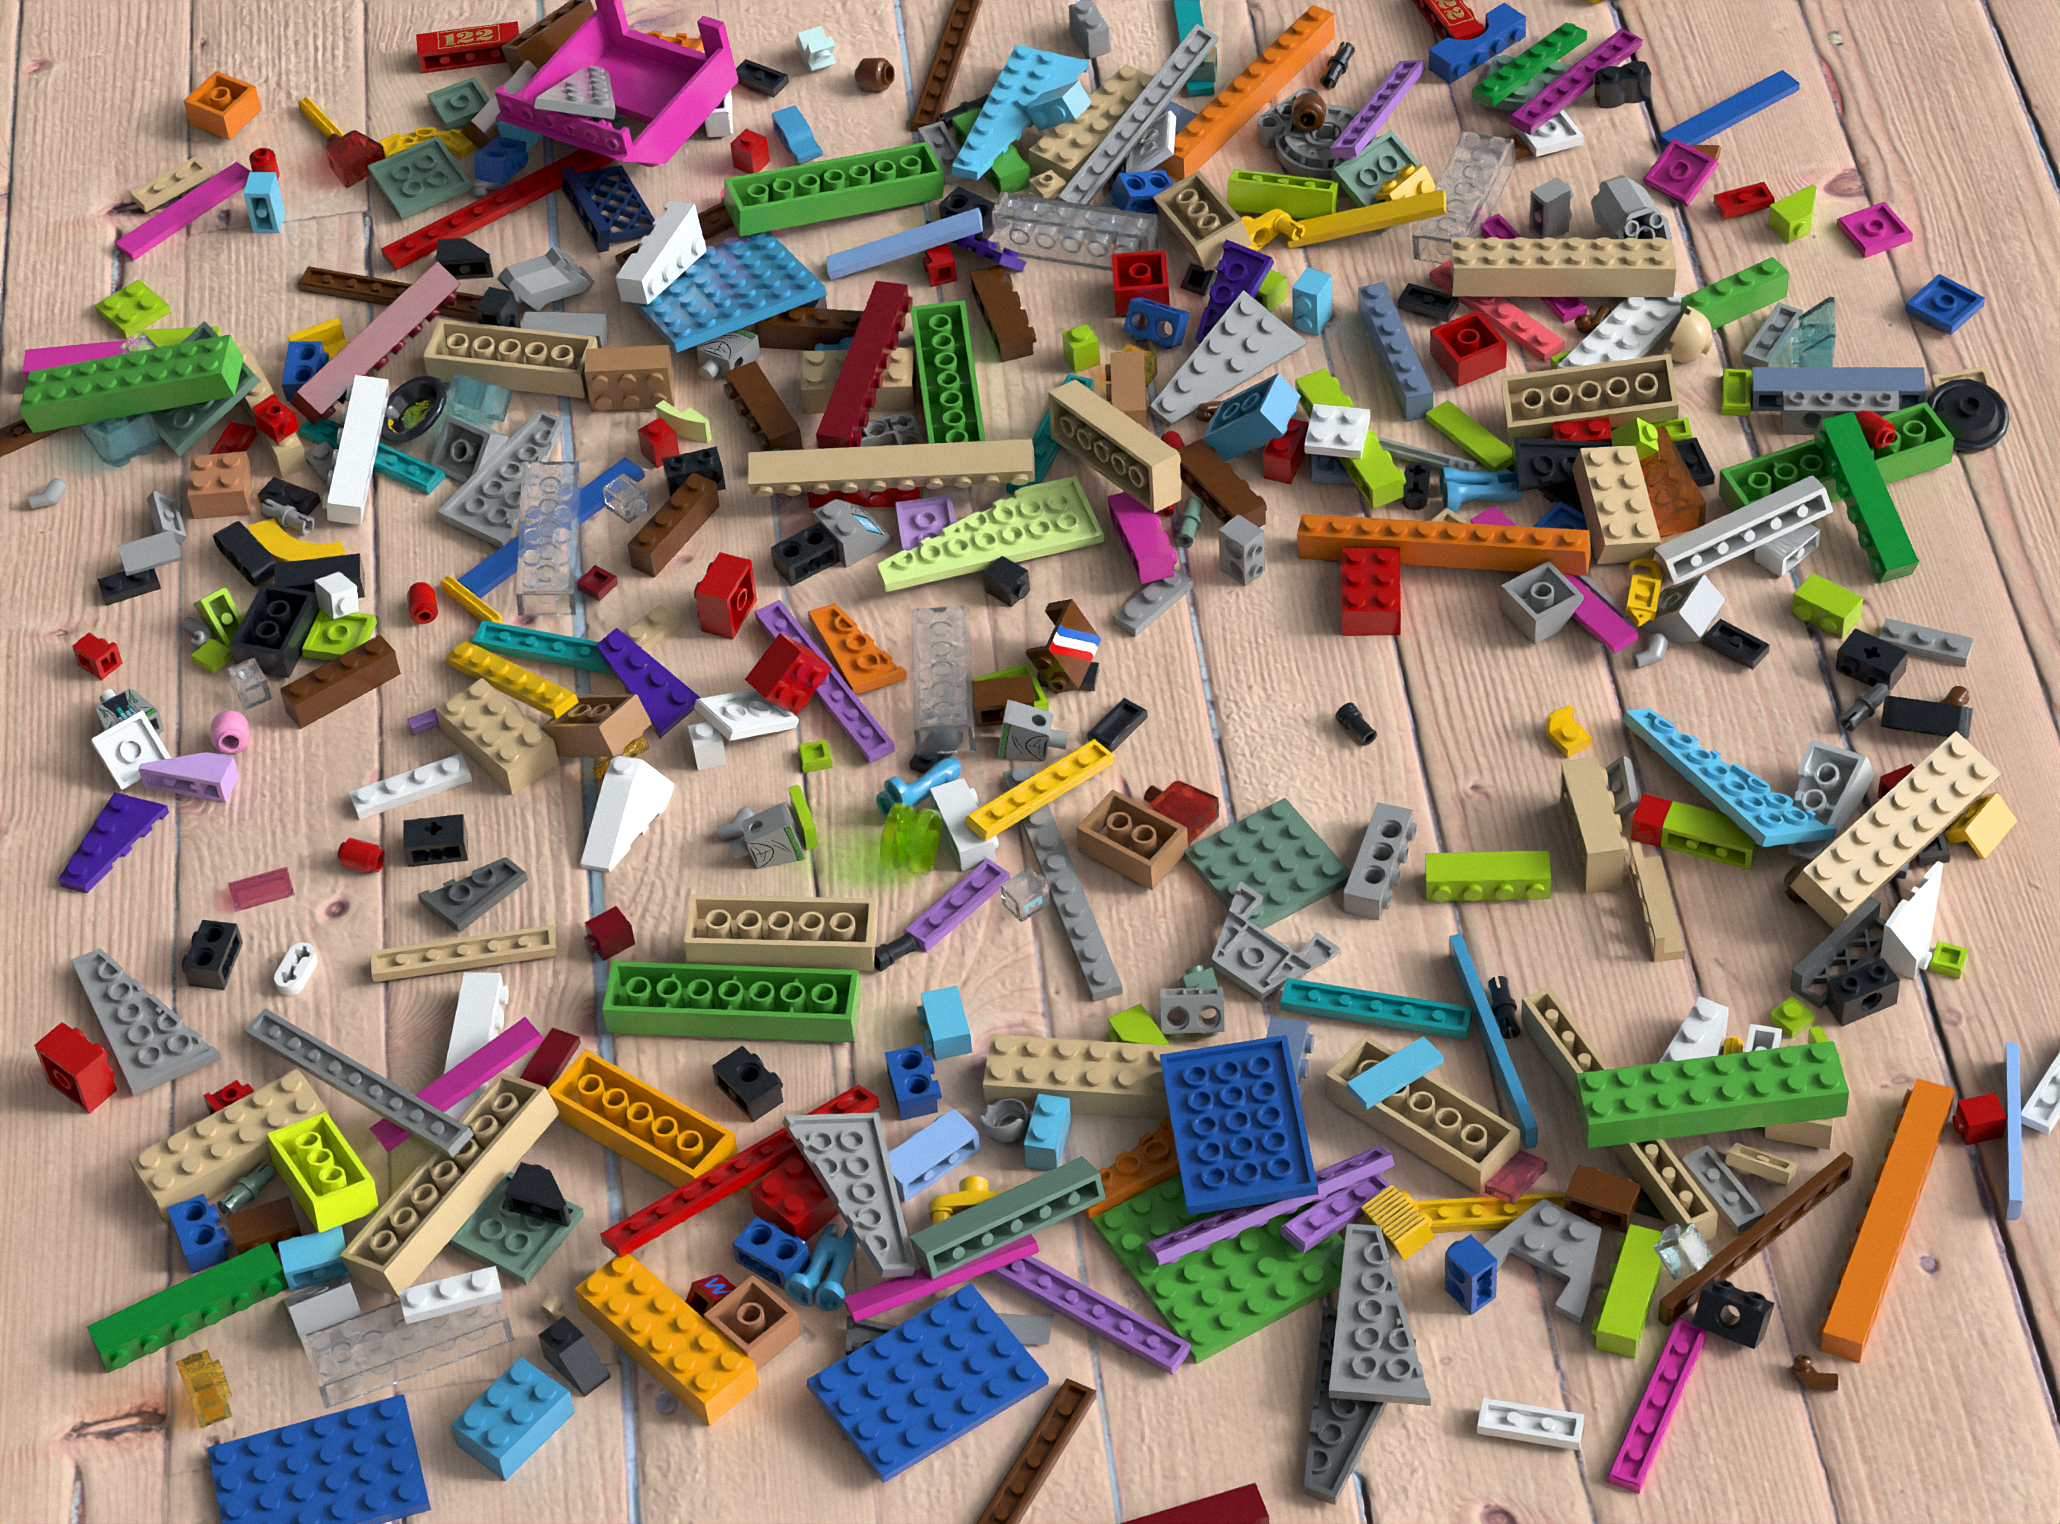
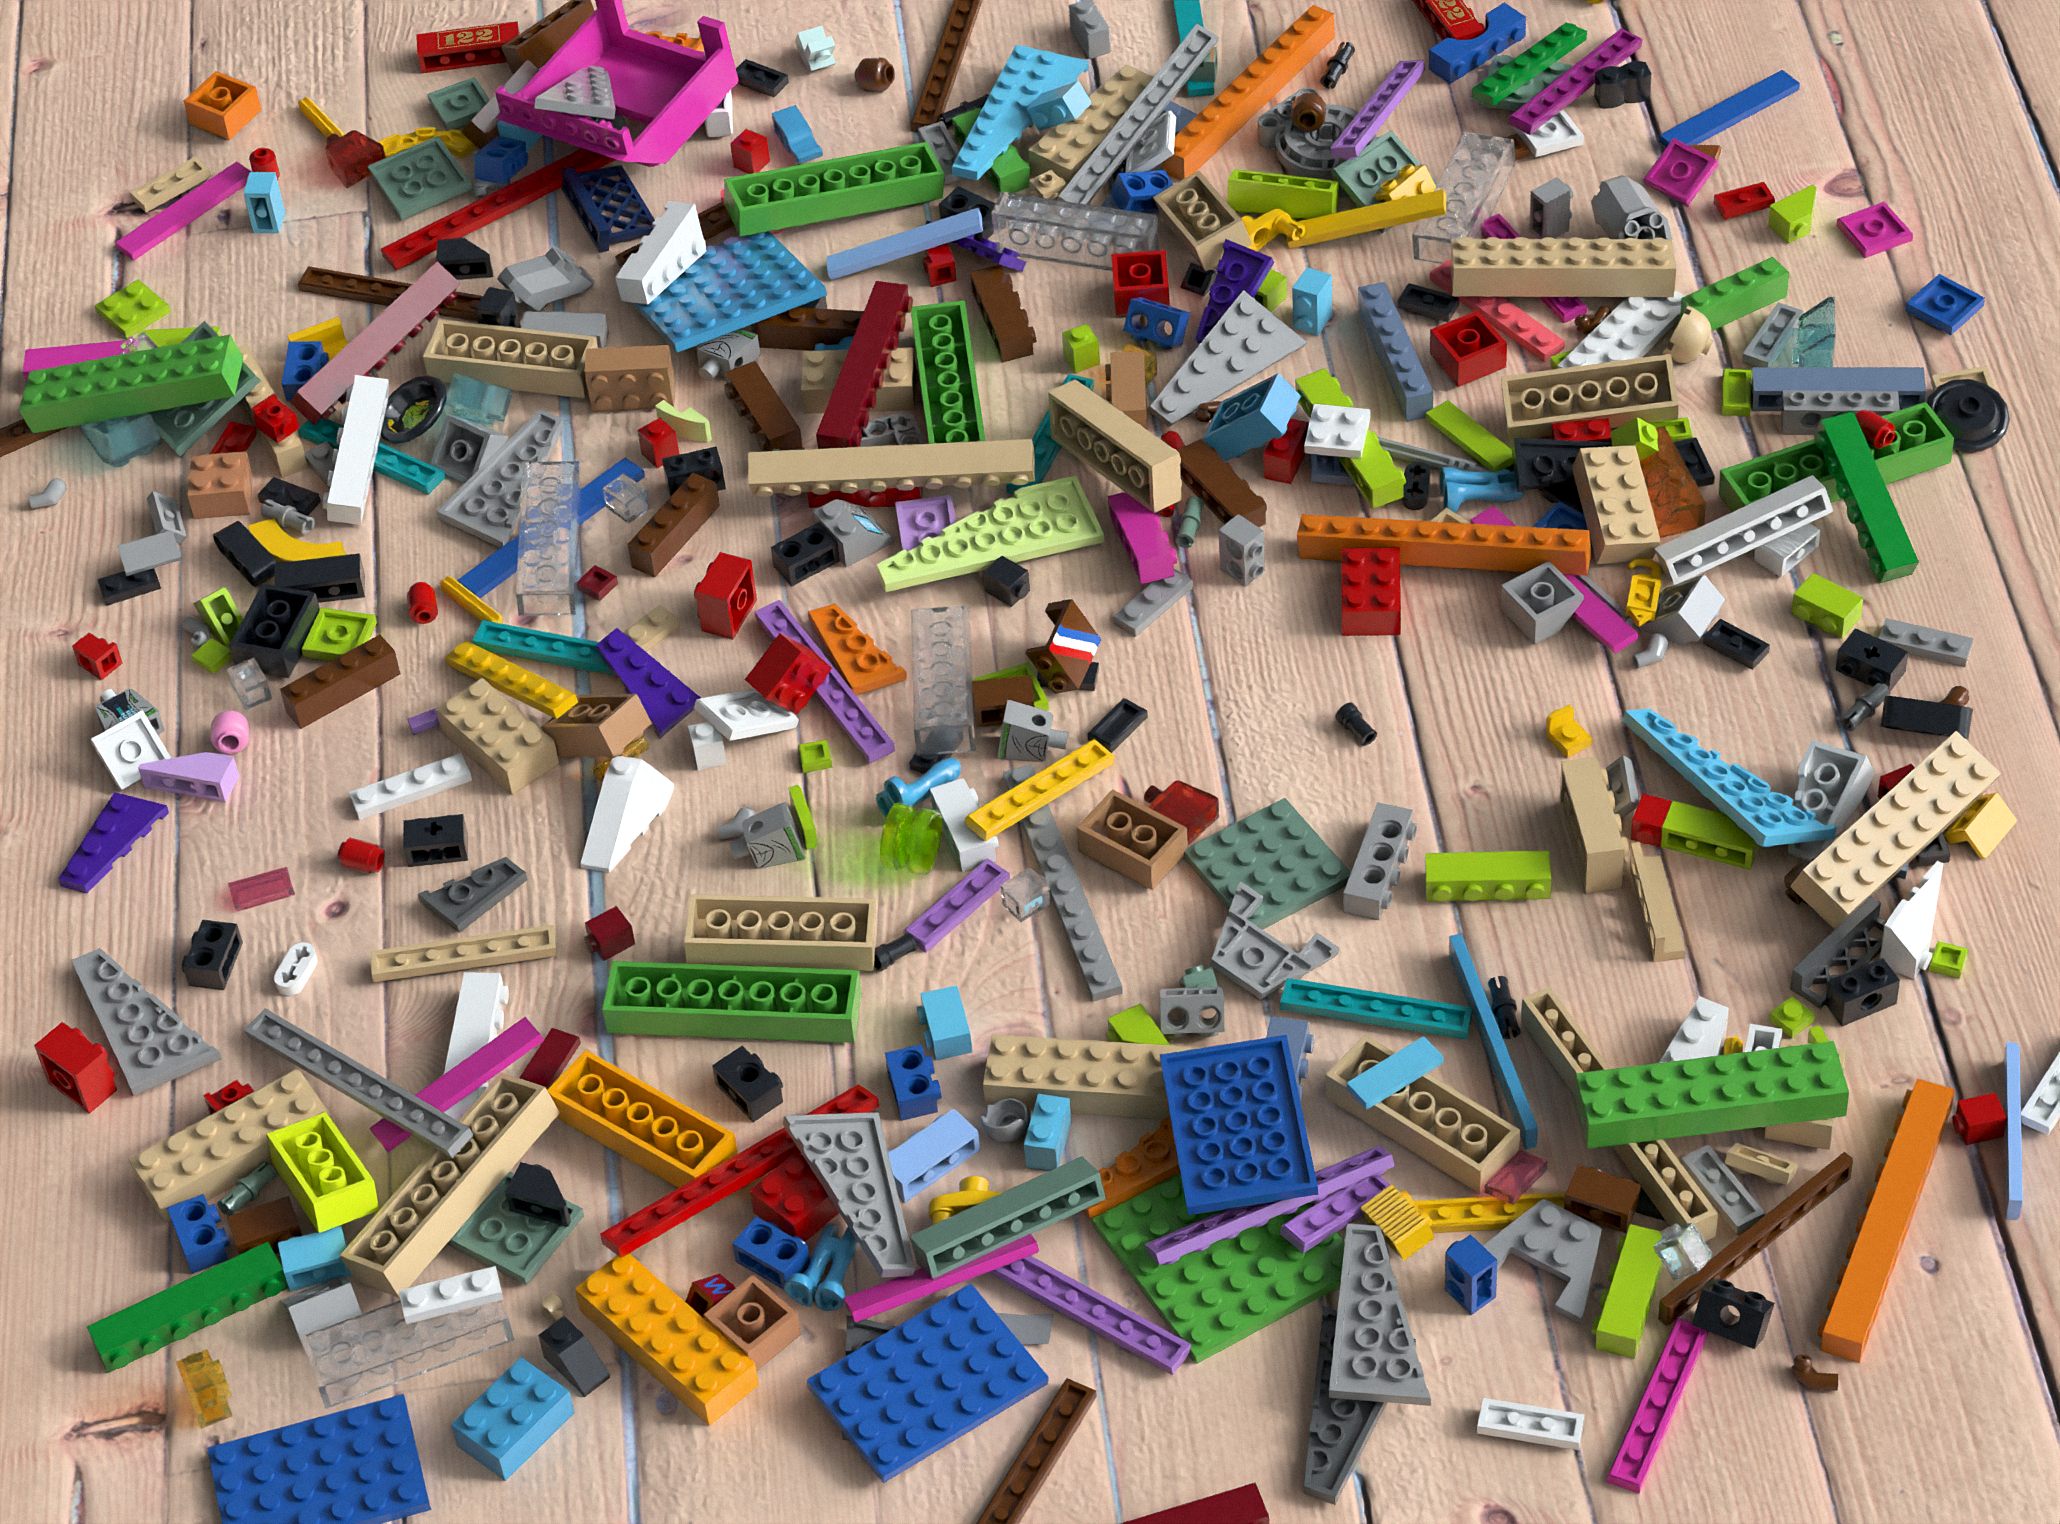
white brick [314,572,359,619] -> none

